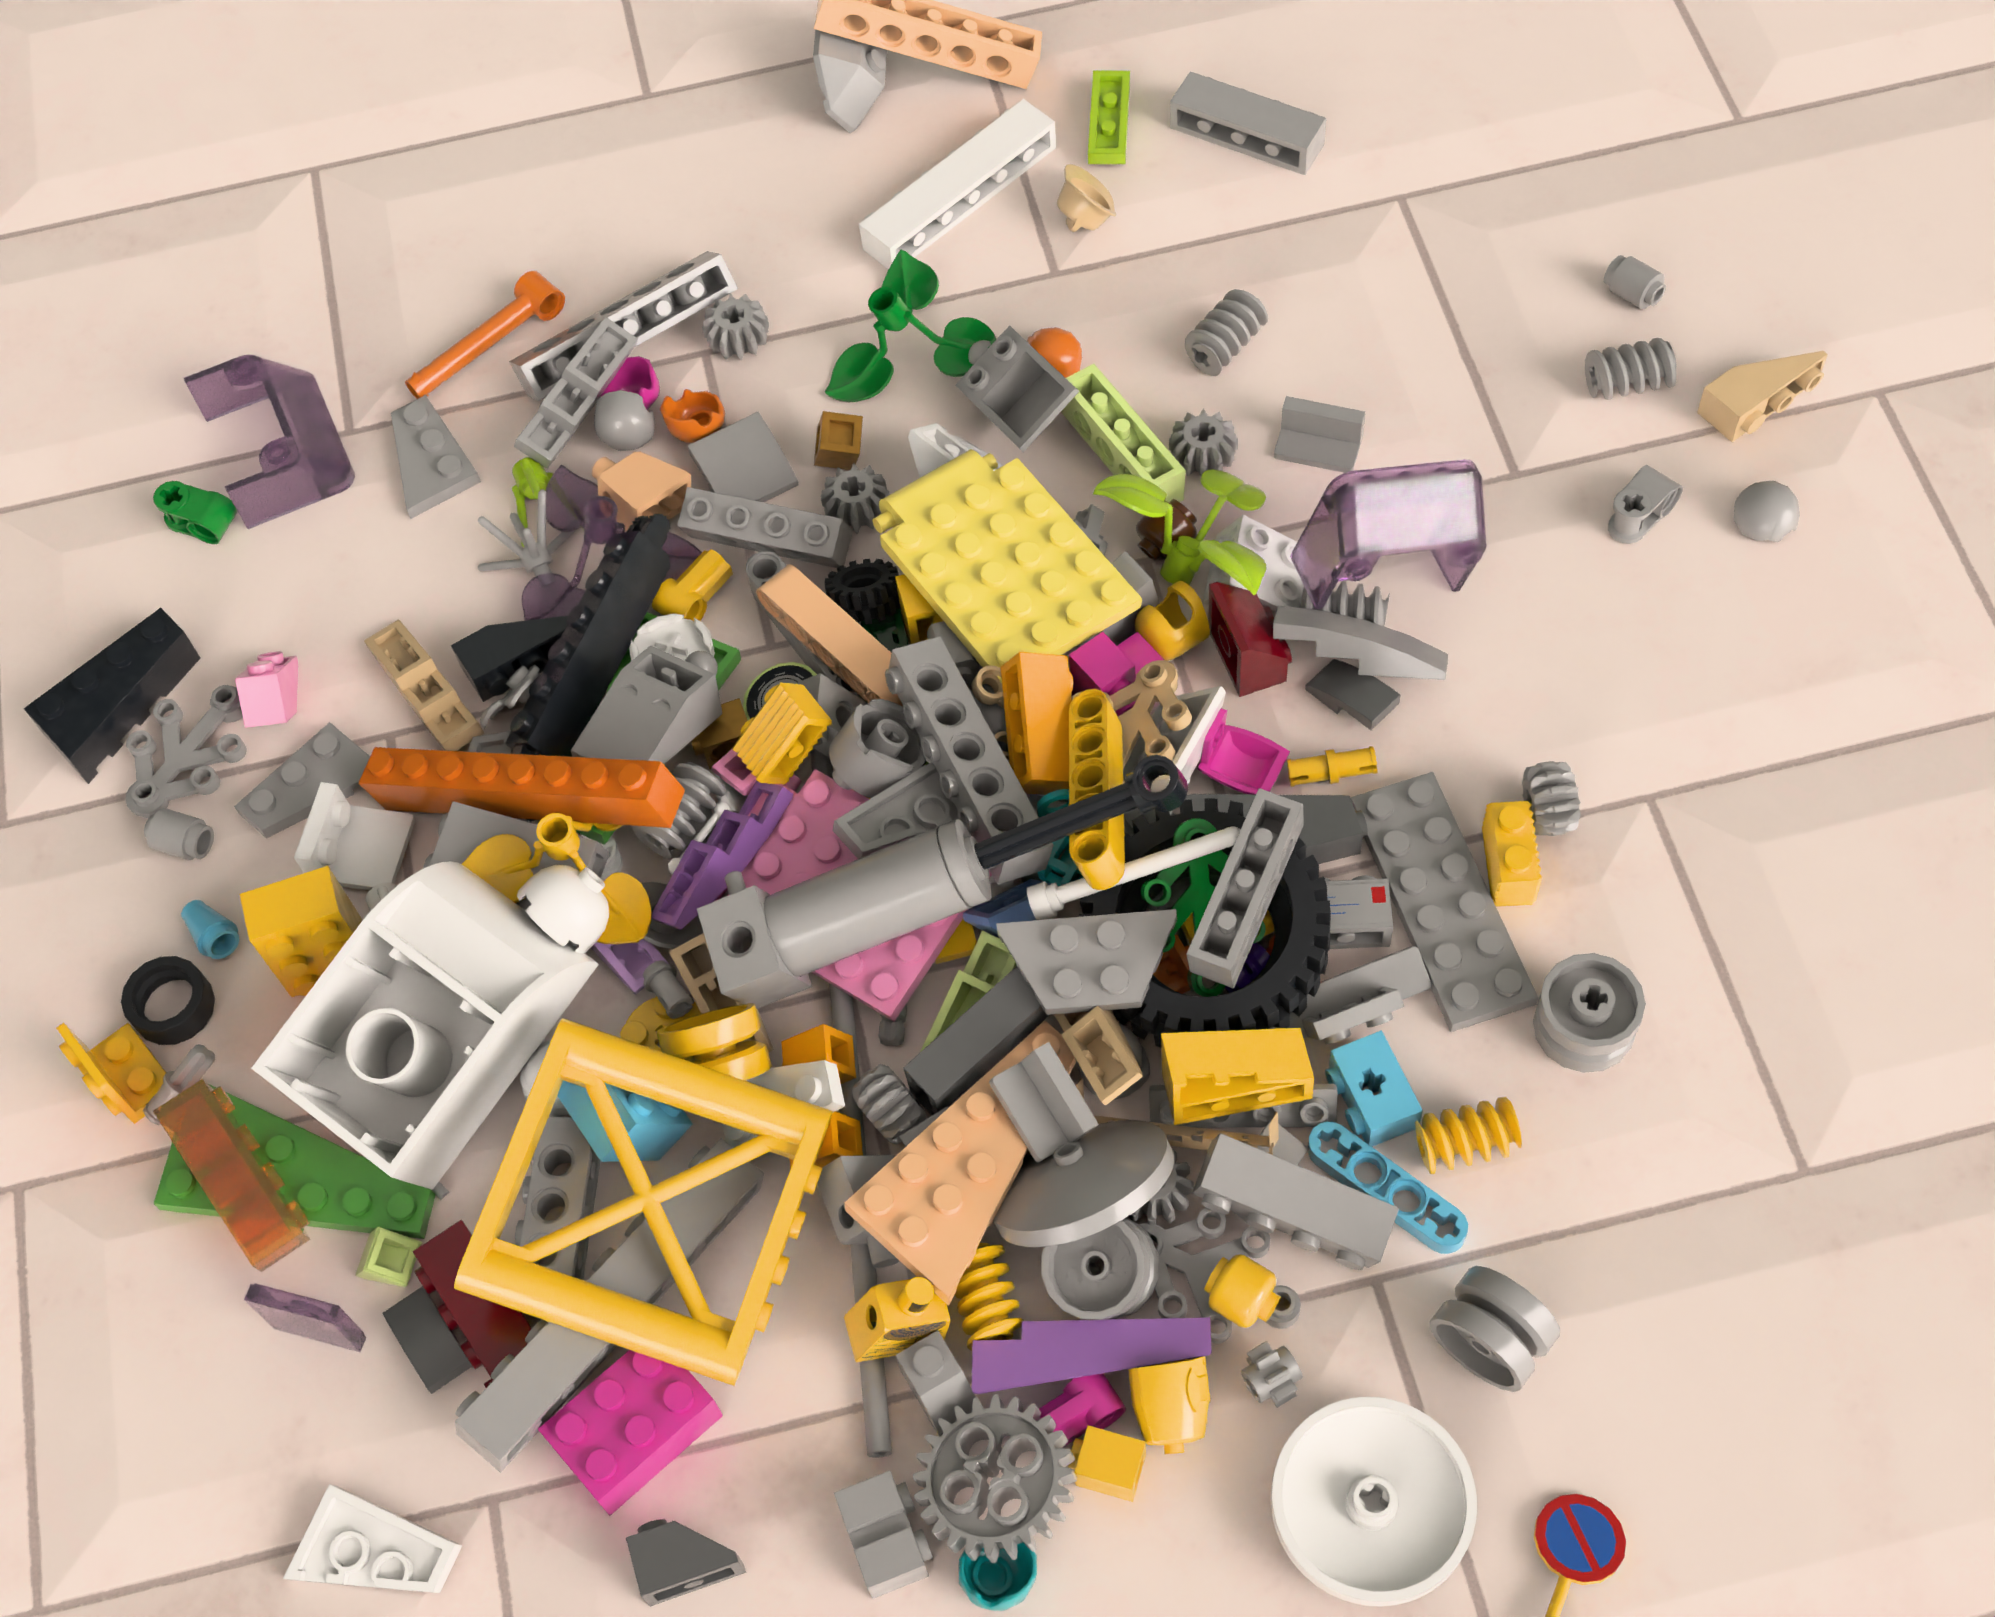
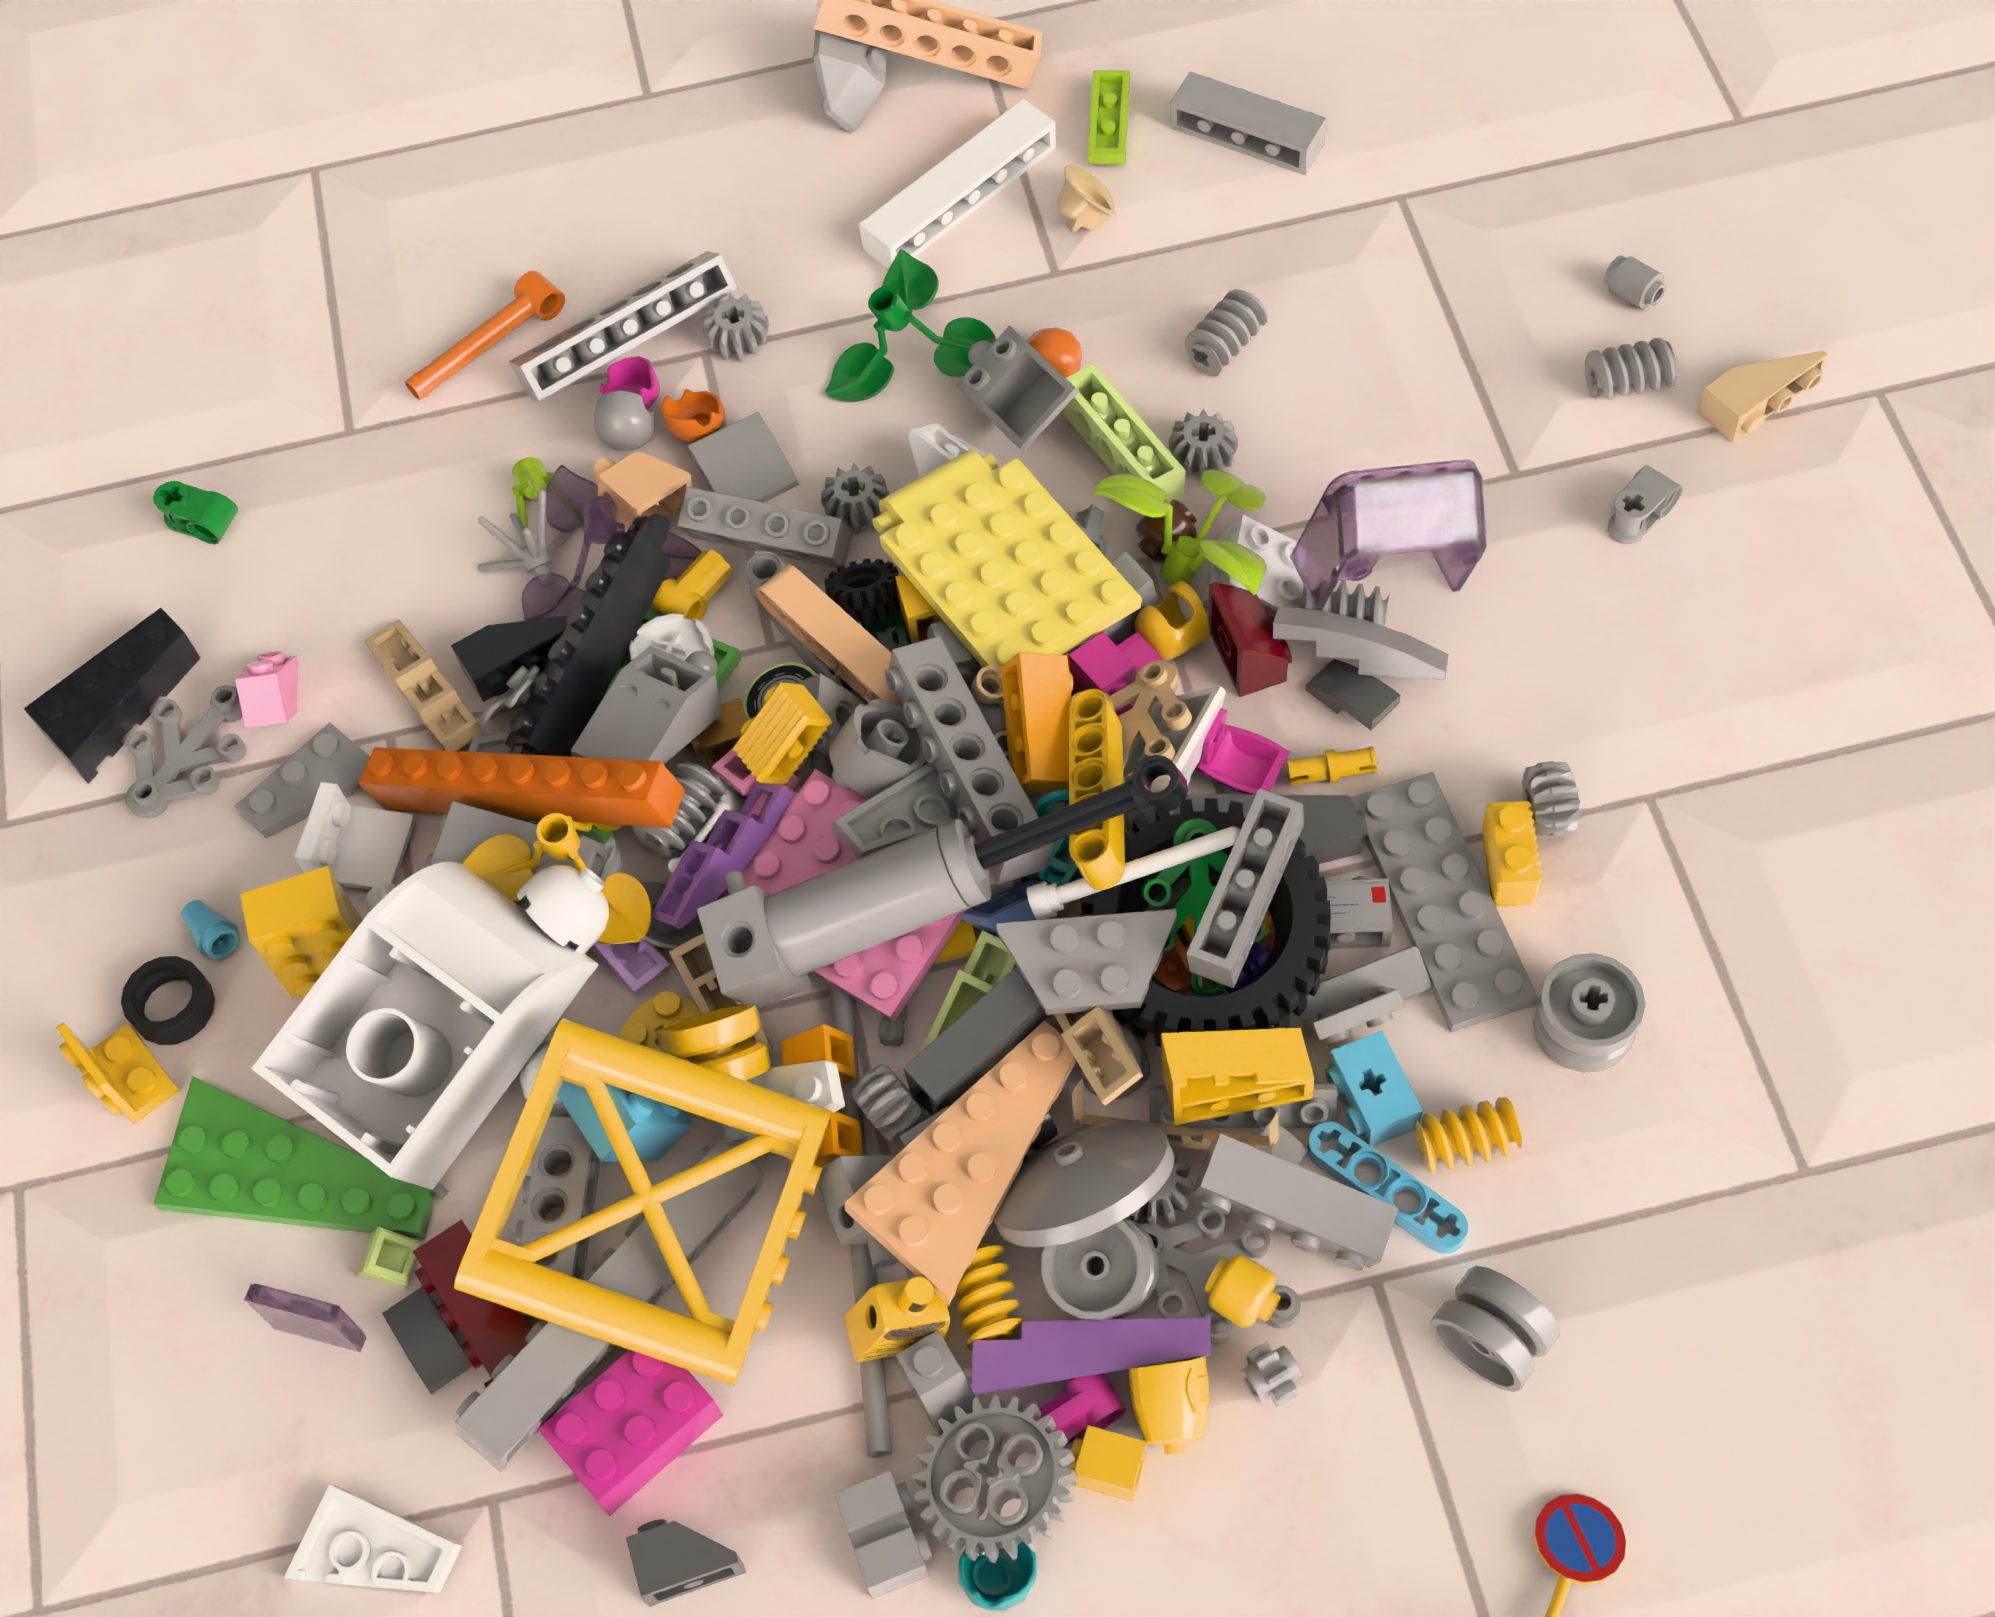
light grey axle [143,1044,215,1126] -> none
light grey brick [144,808,214,860] -> none
clear orange wedge [153,1079,311,1272] -> none
clear purple windscreen [184,355,355,529] -> none
light grey wing [391,395,481,519] -> none
light grey slope [514,317,639,469] -> none
light grey pin [643,960,694,1019] -> none
pearl gold brick [814,411,863,470] -> none
light grey panel [989,1042,1099,1162] -> none
white dish [1271,1397,1477,1606] -> none
light grey panel [1274,396,1366,474] -> none
light grey hair [1734,481,1800,542] -> none

